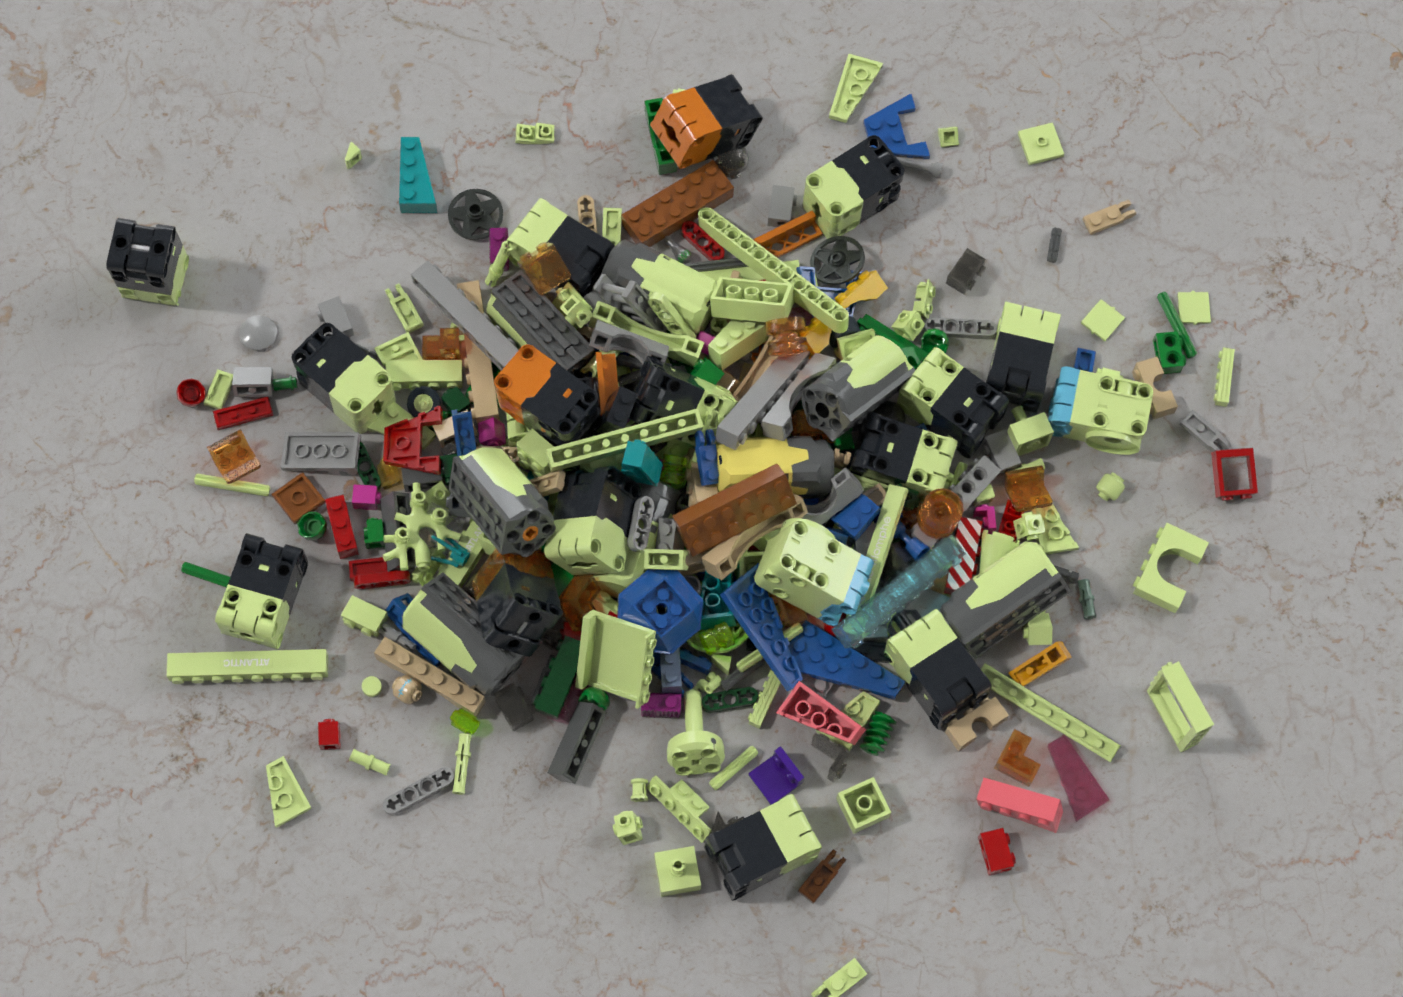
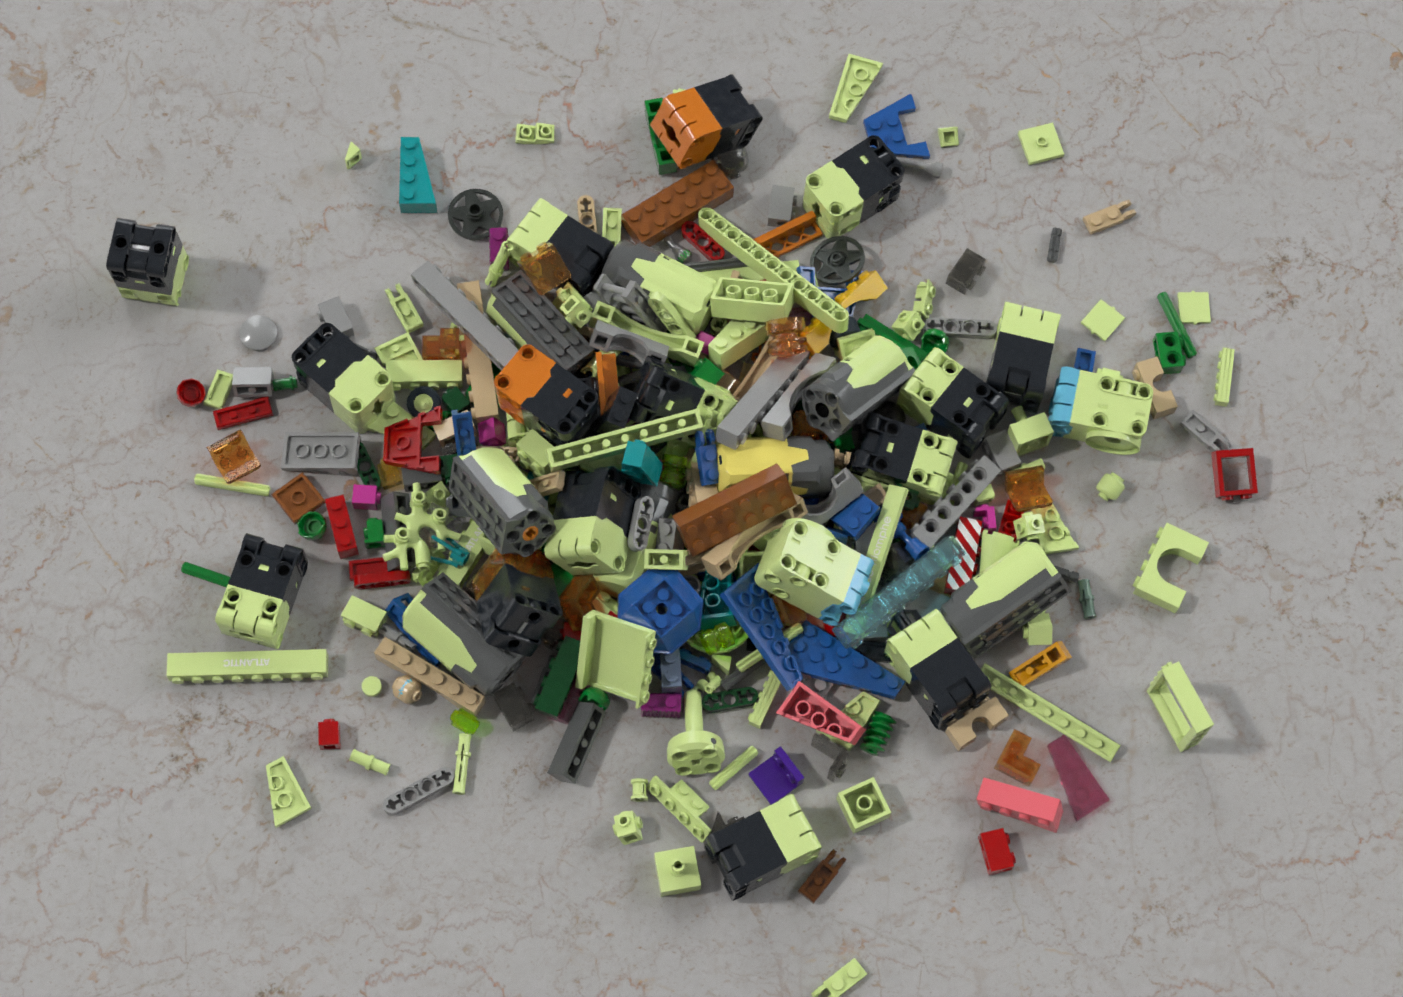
clear orange wheel [917,489,963,539] -> none

